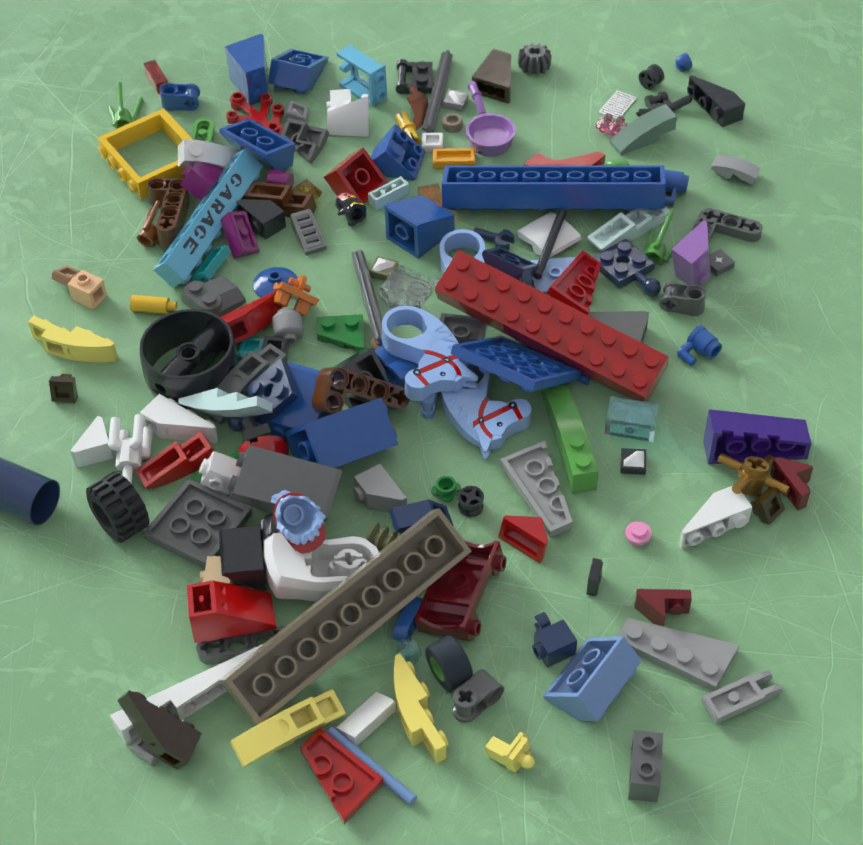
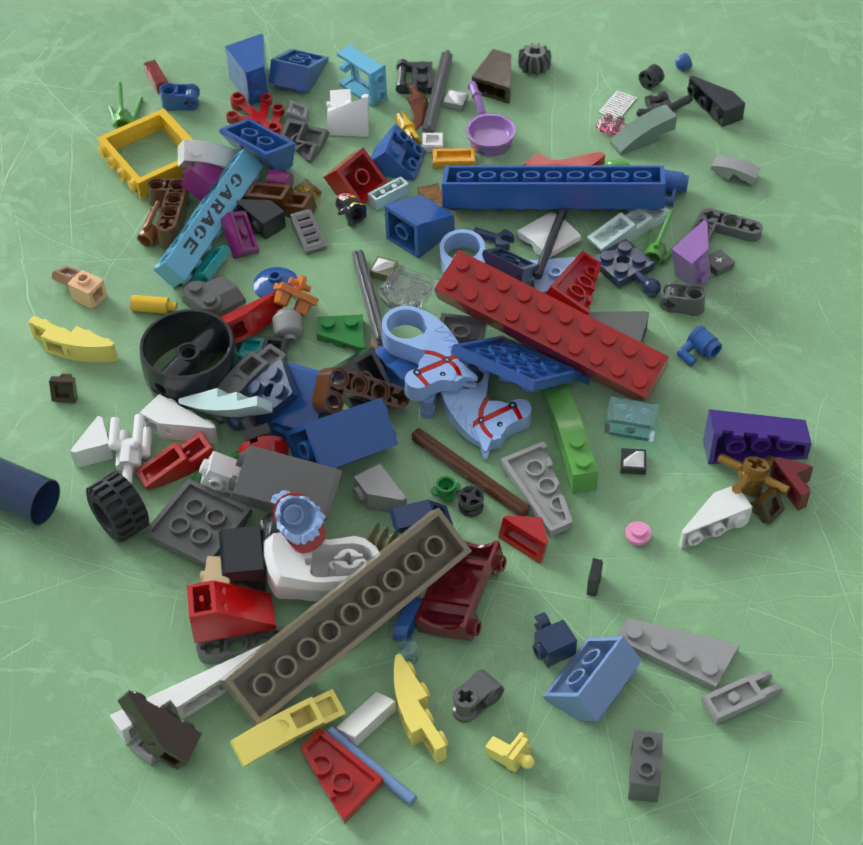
bright green plate [191,118,215,143] -> none
black wheel [425,635,473,691] -> none
dark tan tile [442,113,463,133] -> none
dark red slope [634,589,692,626] -> none
none -> reddish brown axle [411,428,530,516]

